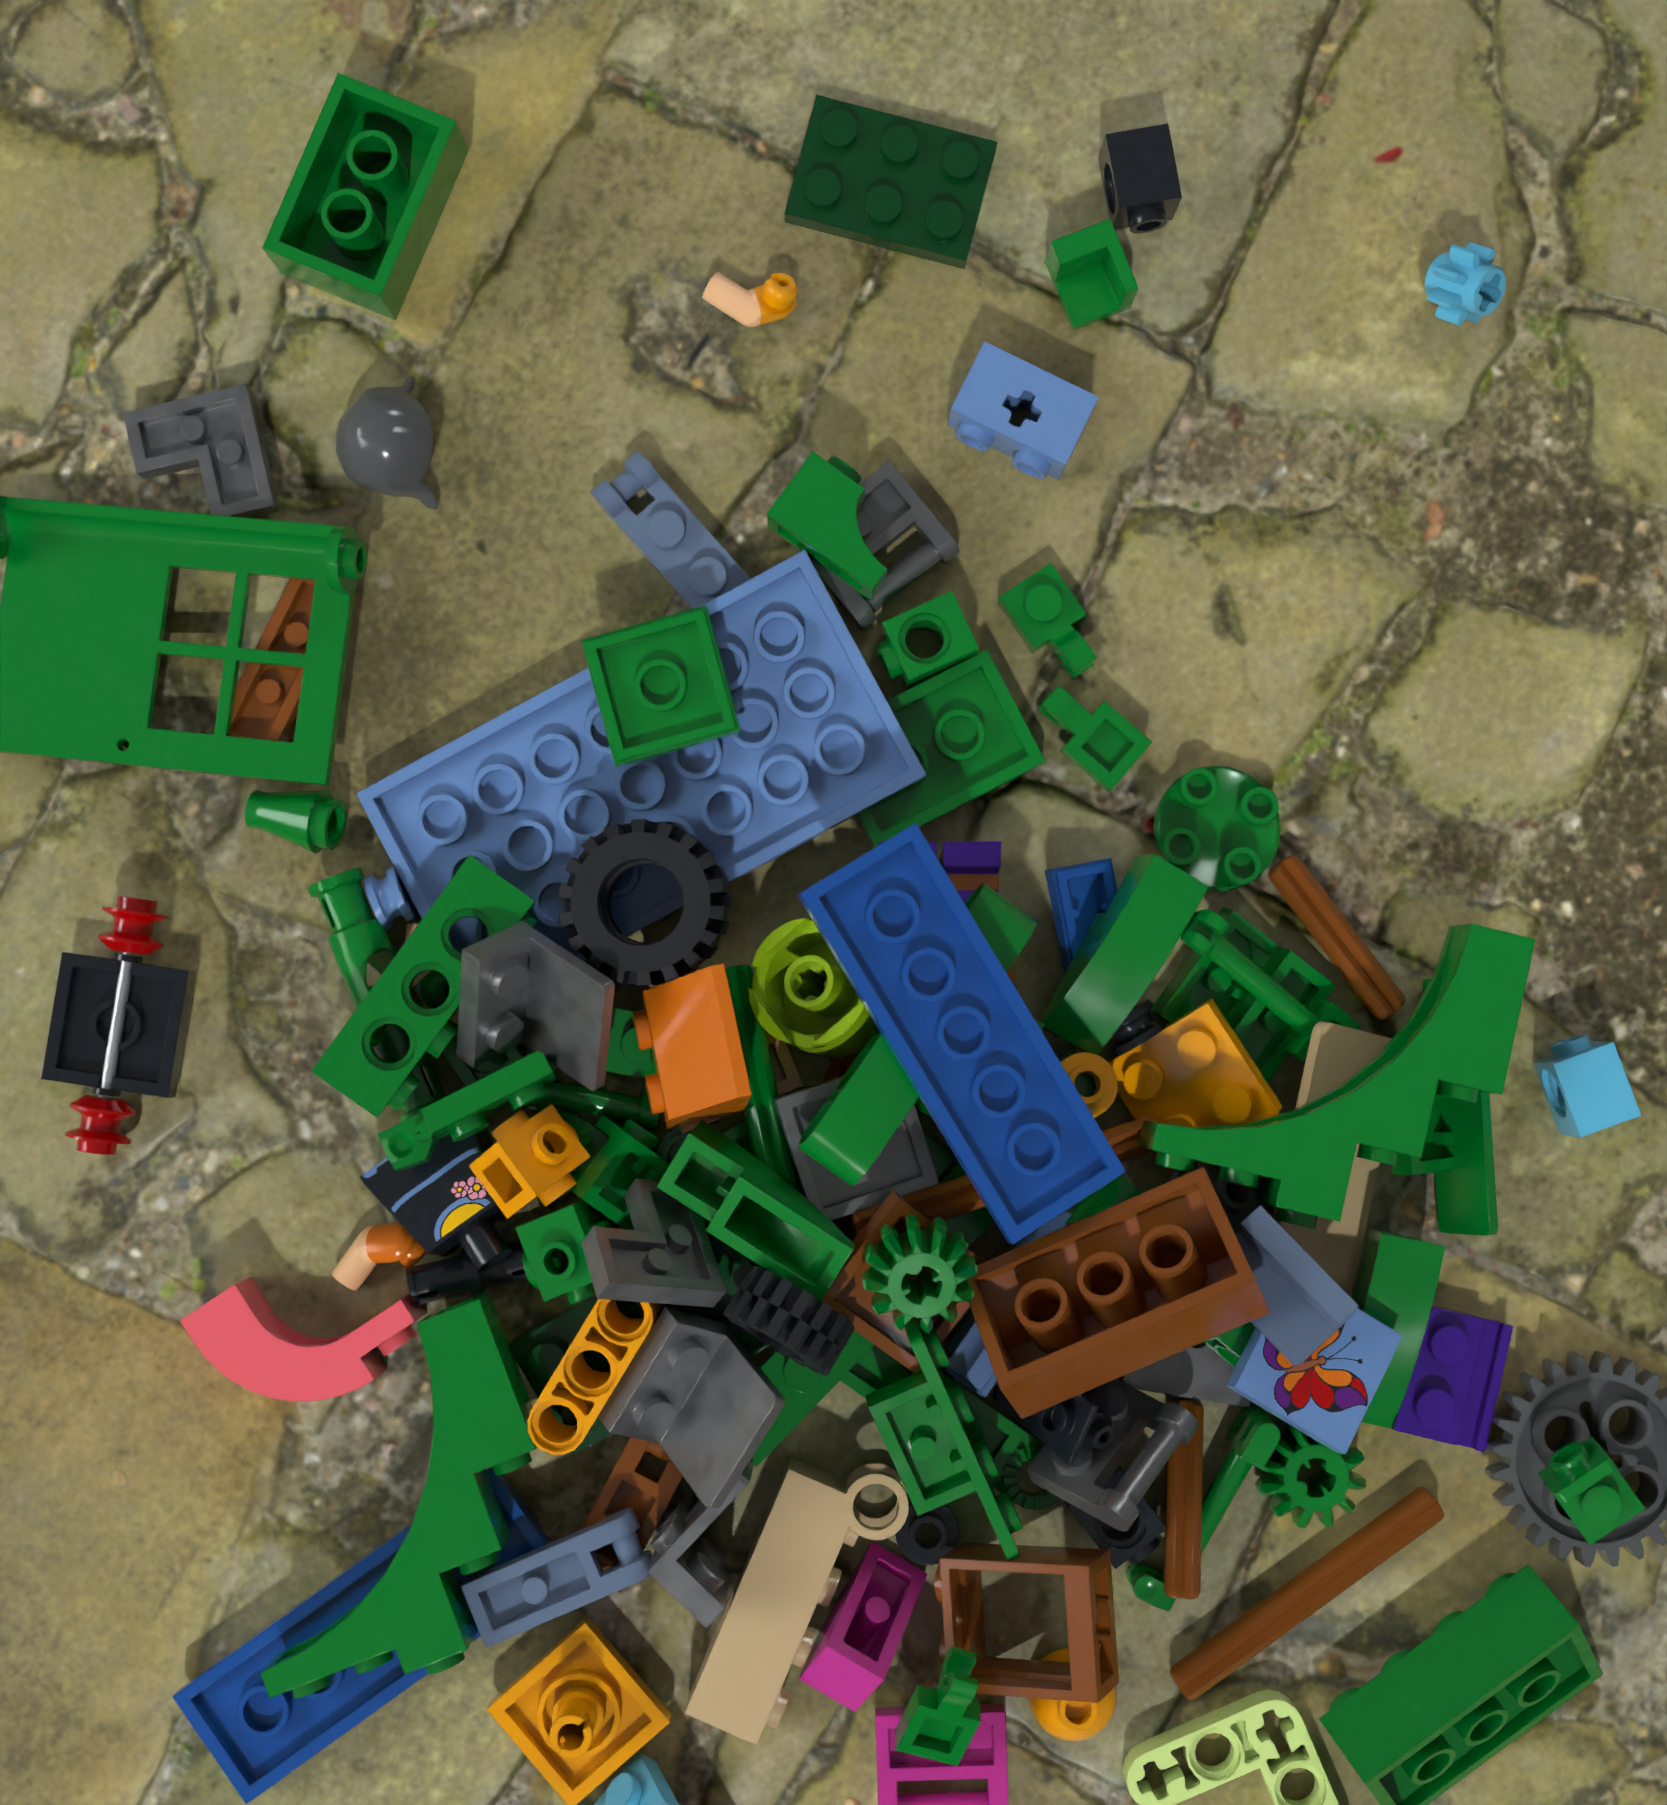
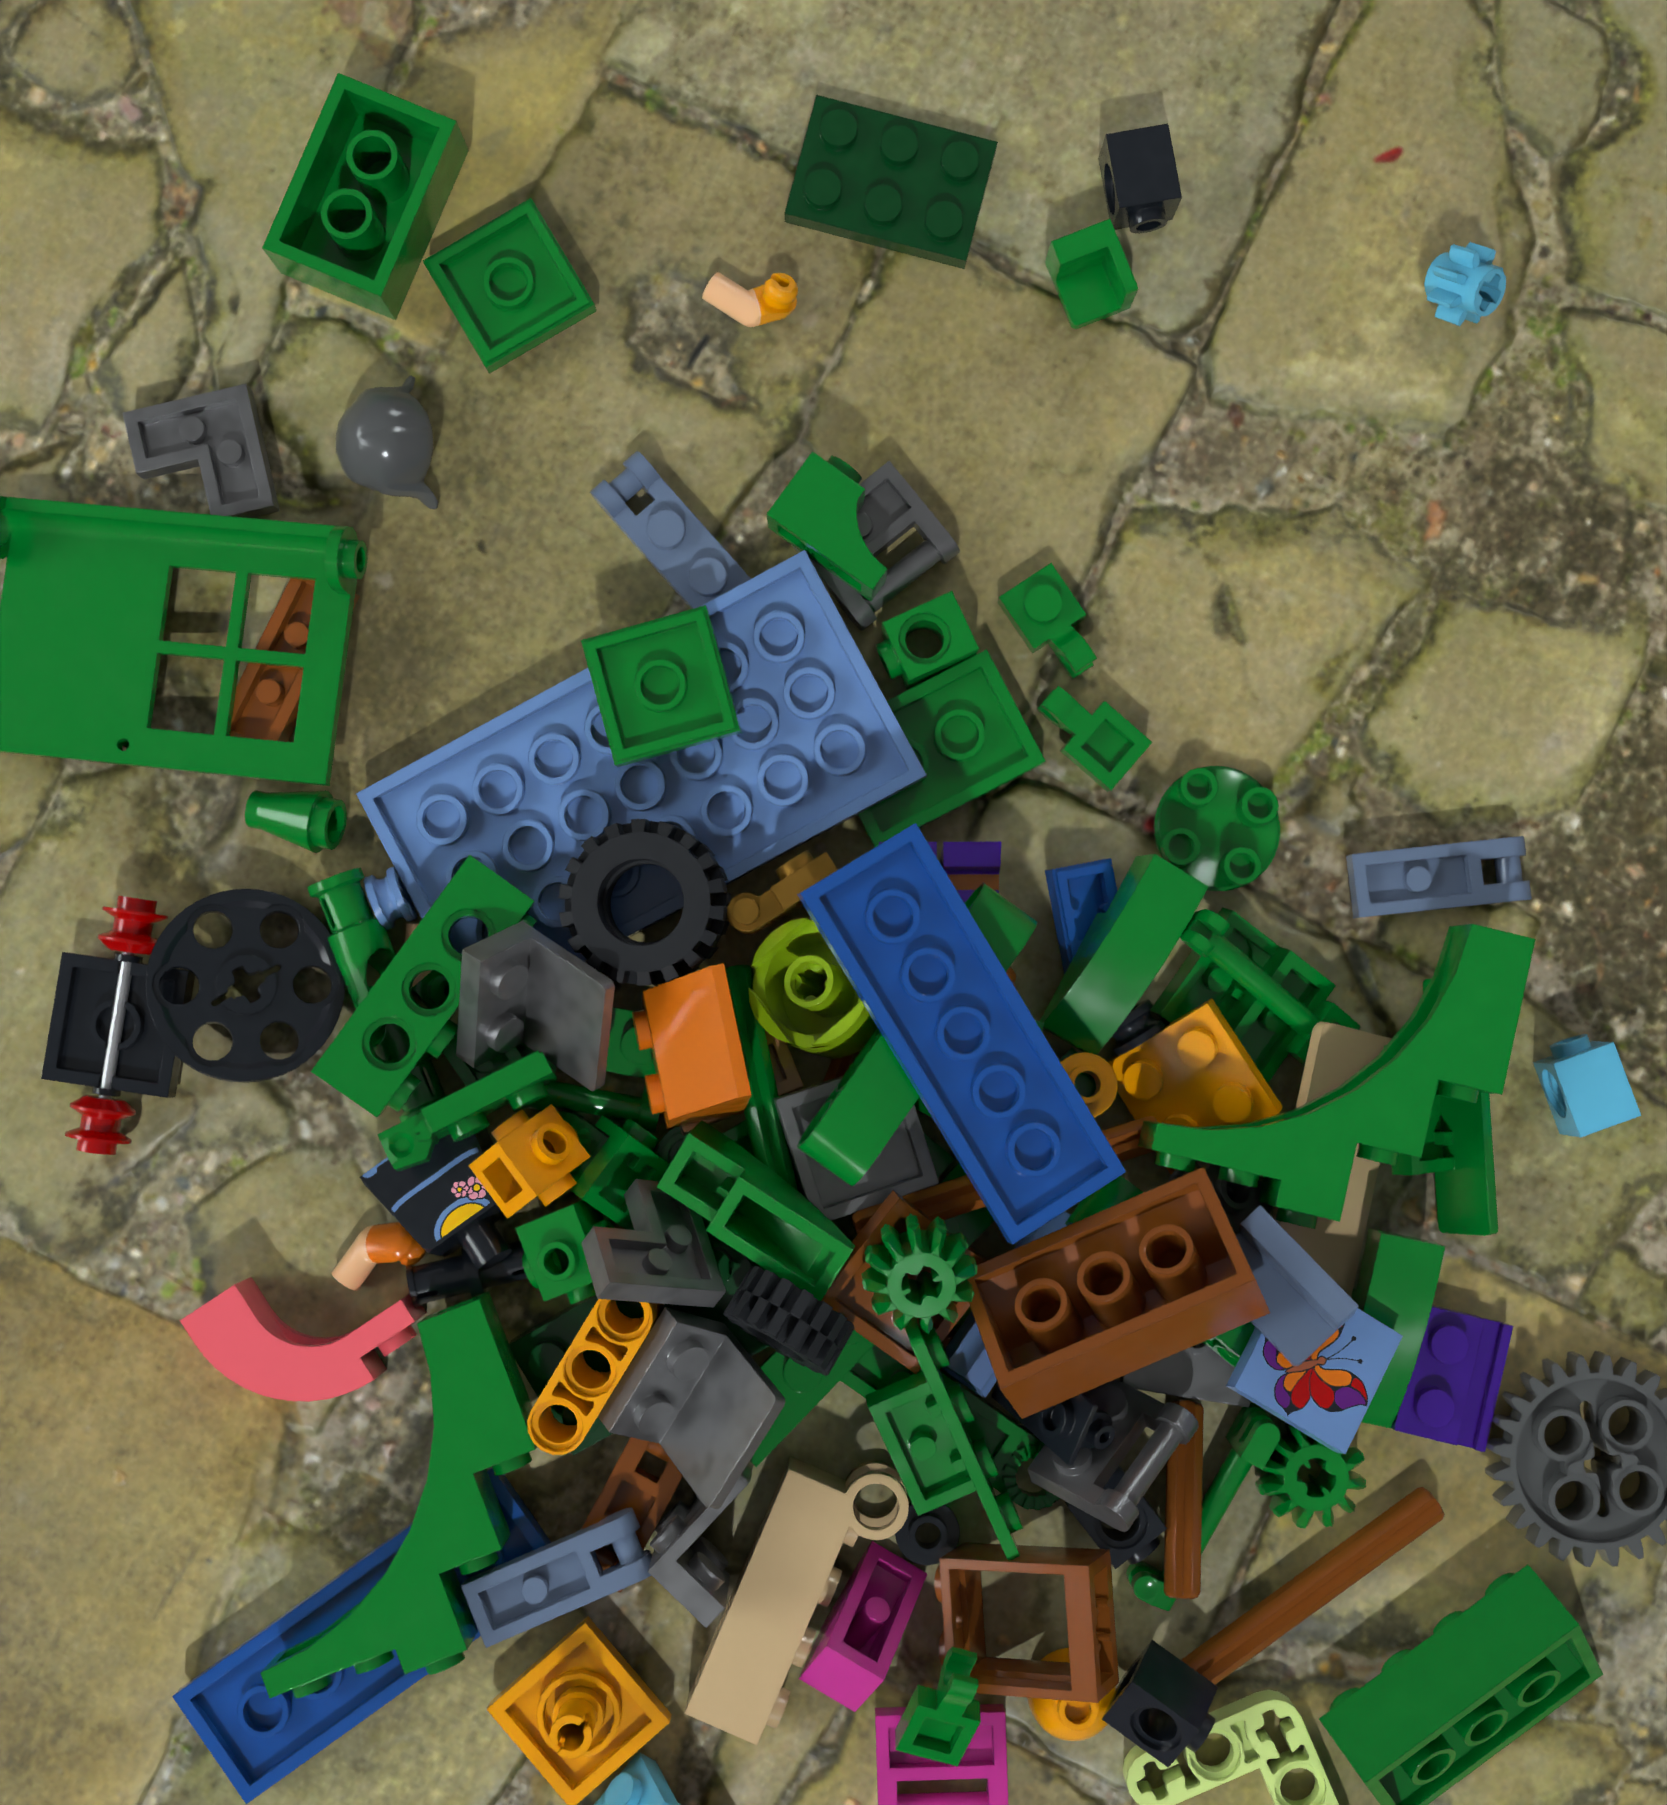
medium blue brick [947,341,1099,480] -> none
dark orange axle [1268,855,1406,1019] -> none
green bracket [1538,1437,1646,1545] -> none
none -> black wedge [145,889,345,1083]
none -> green plate [423,198,597,374]
none -> pearl gold plate [727,850,838,934]
none -> black brick [1102,1640,1218,1767]
none -> sand blue plate [1346,836,1532,919]

